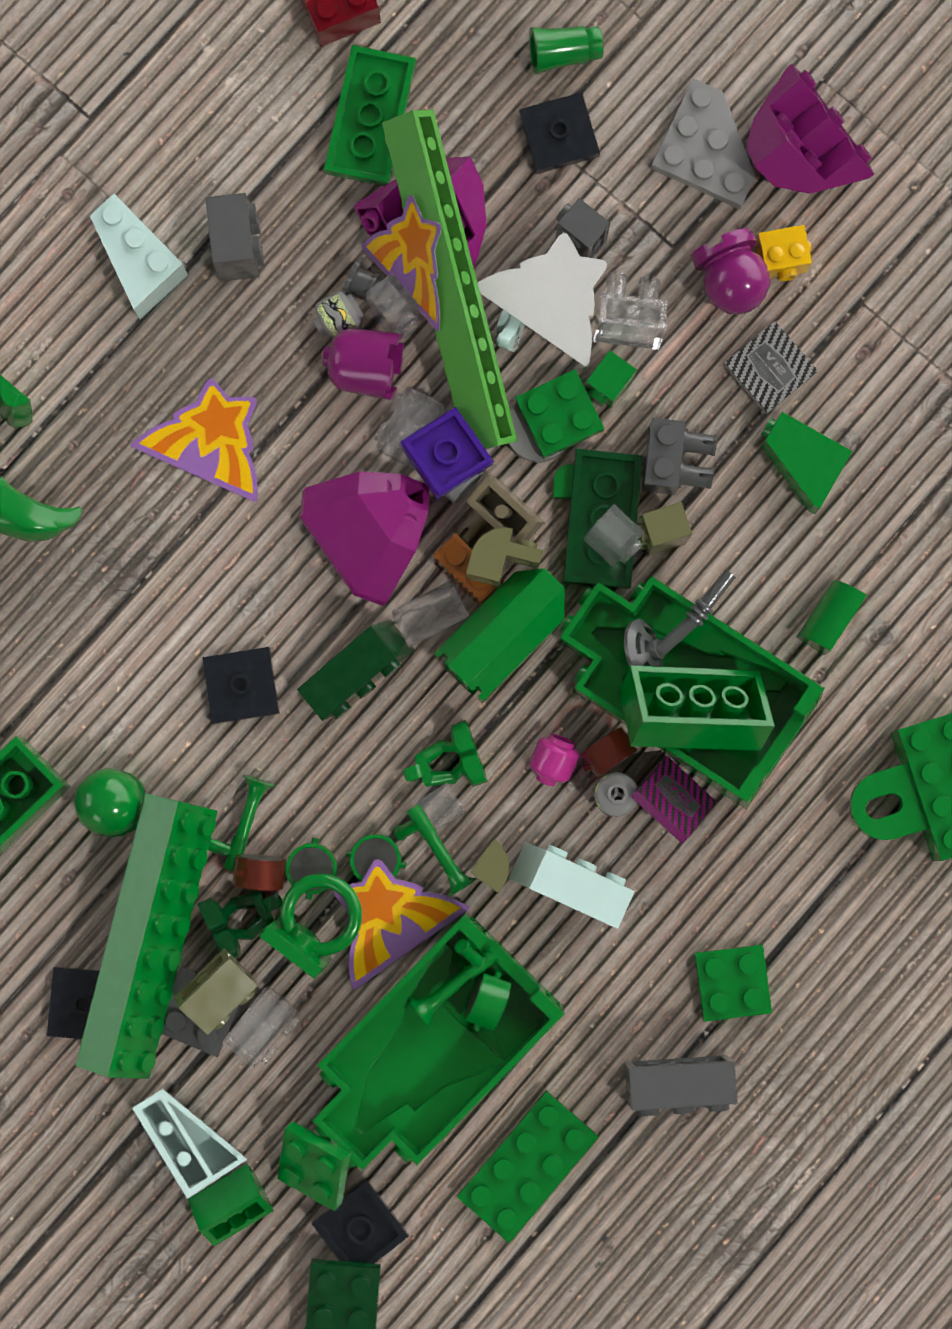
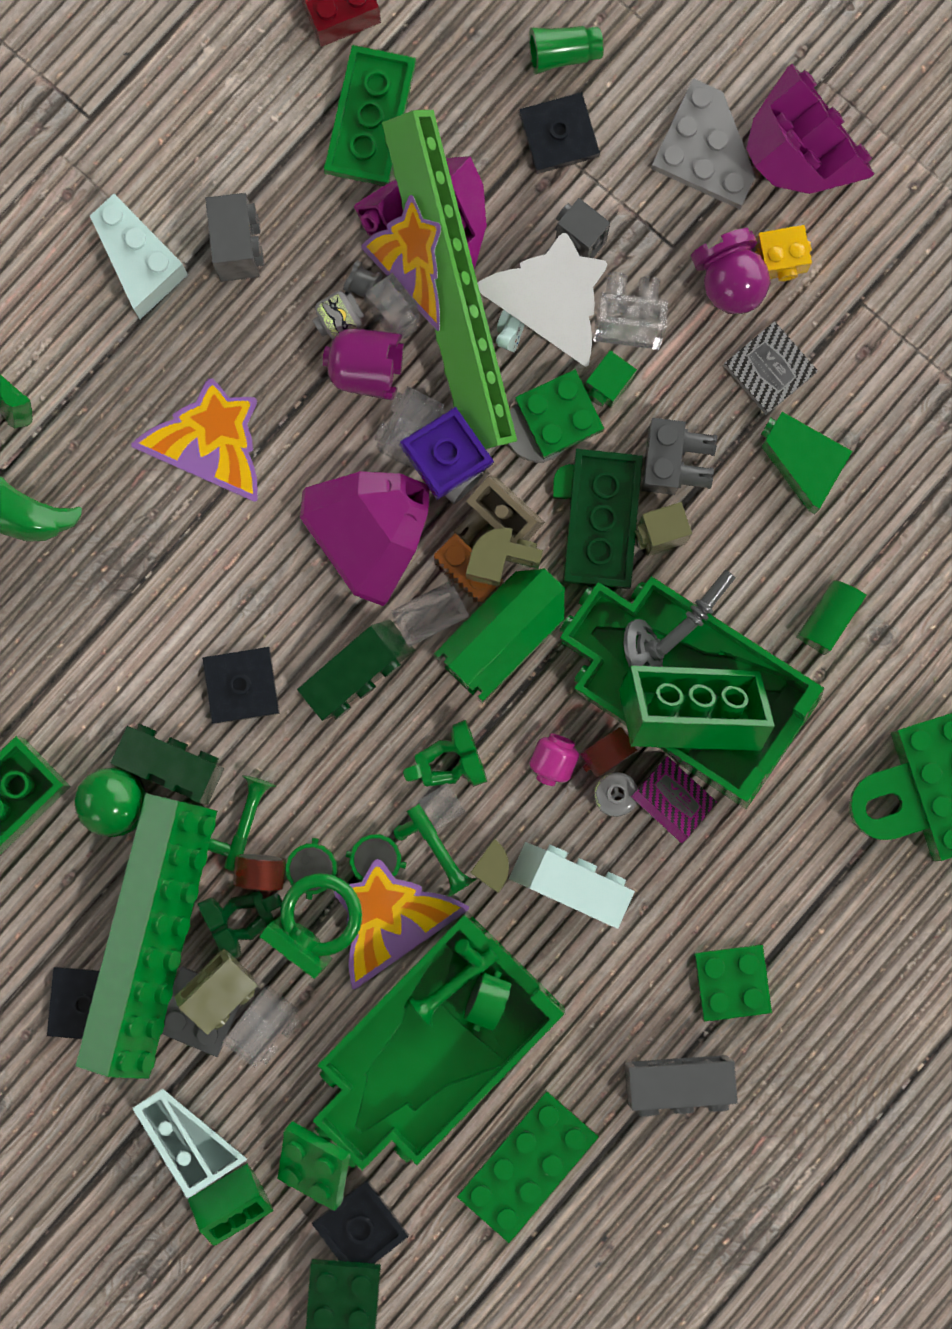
clear piece [583,504,644,566] -> none
none -> dark green wedge [110,724,224,805]

